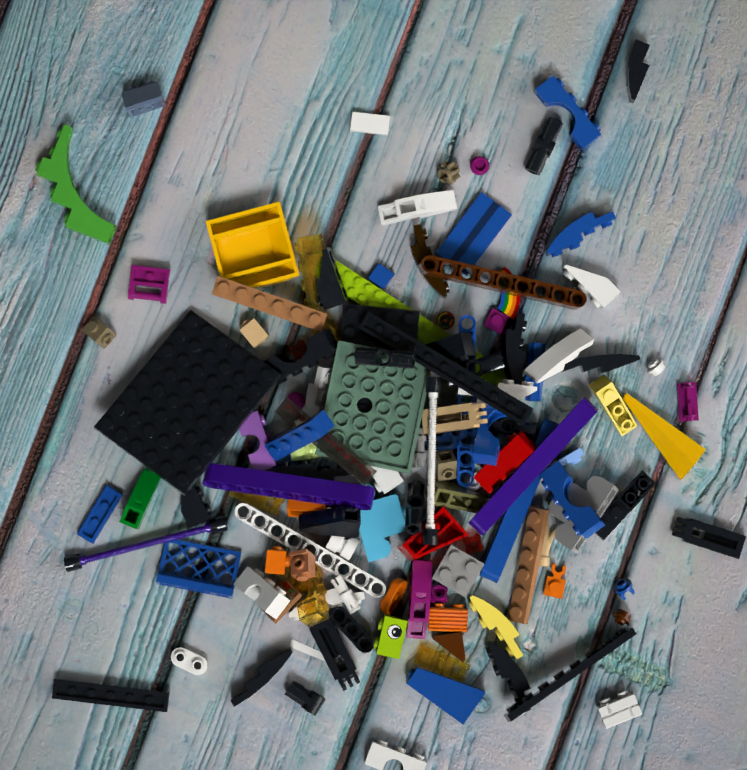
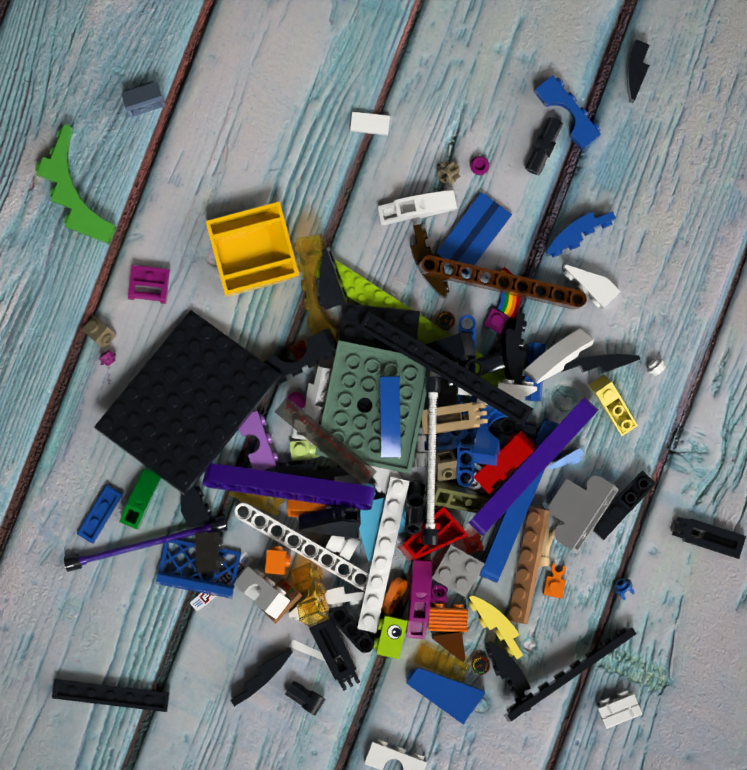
white plate [171,647,208,675] -> none
medium nougat plate [212,276,327,331] -> none
tan brick [239,318,269,349] -> none
blue arch [264,410,335,461] -> none
nougat brick [289,549,315,581] -> none
white pin [331,575,361,614] -> none
black piece [355,347,416,369] -> none
blue tile [368,263,395,290] -> none
blue arch [540,461,605,539] -> none
reddish brown plate [612,608,631,626] -> none
yellow wedge [622,393,706,480] -> none
magenta hinge [677,382,699,422] -> none
none -> magenta plate [98,349,116,366]
none -> white sticker [190,552,253,611]
none -> clear smoke brick [195,532,224,574]
none -> white plate [357,477,409,633]
none -> blue slope [380,376,401,457]
none -> black tile [471,656,490,675]

